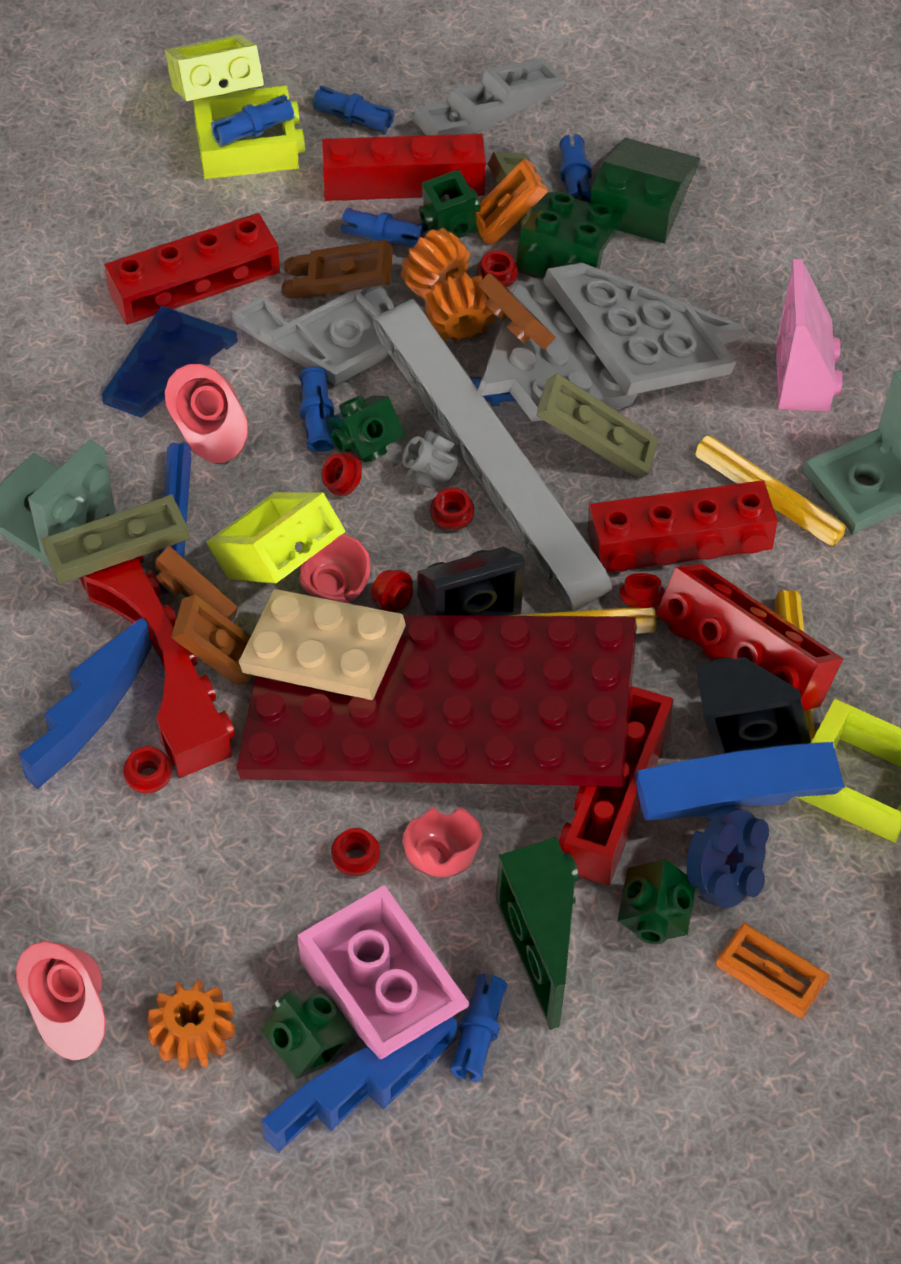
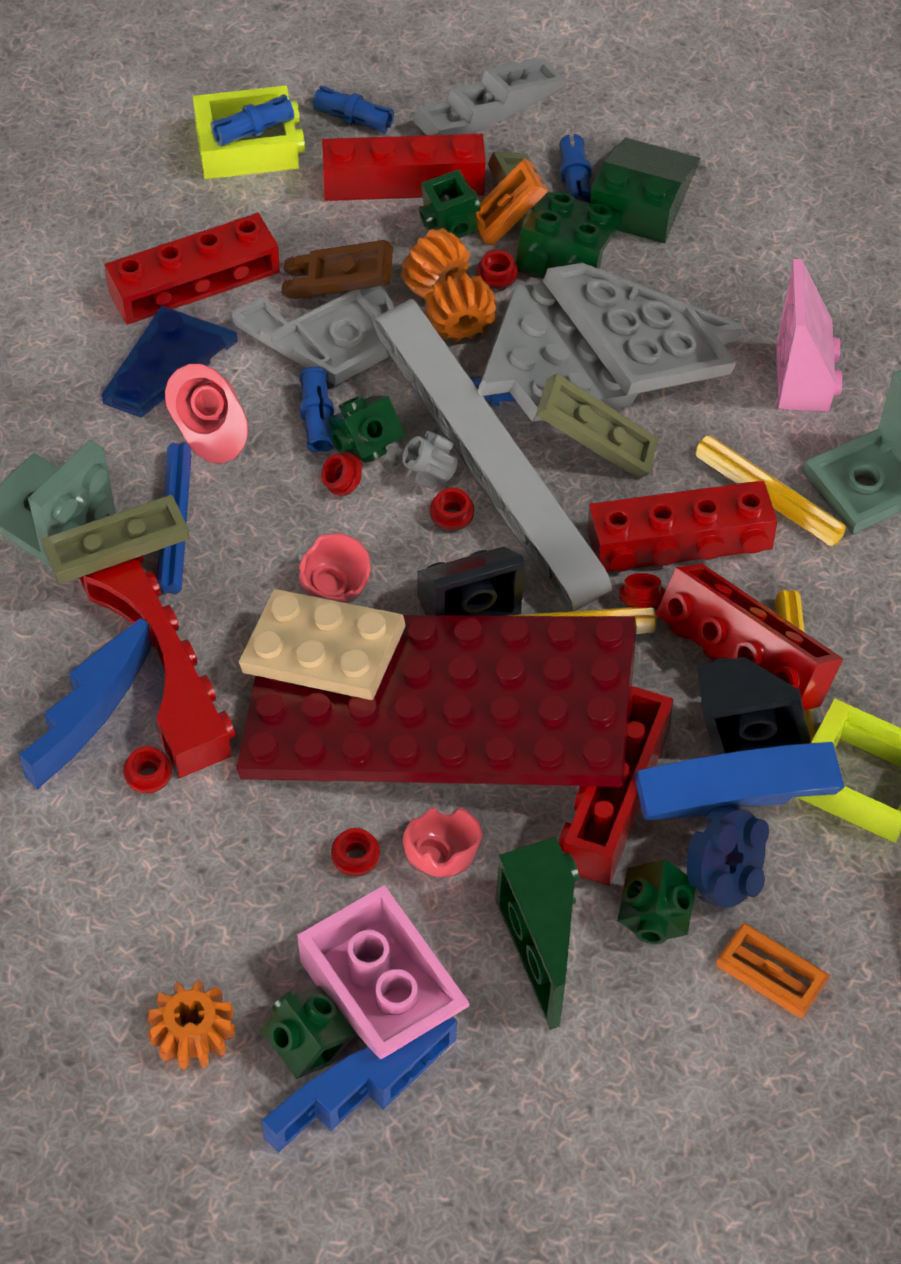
coral piece [16,941,106,1061] -> none
dark orange plate [155,546,238,621] -> none
neon yellow window [165,34,264,101] -> none
dark orange plate [171,594,251,685] -> none
neon yellow window [206,492,346,583] -> none
blue pin [341,208,426,248] -> none
red plate [371,570,413,613] -> none
blue pin [450,974,507,1082] -> none
dark orange plate [478,272,556,350] -> none

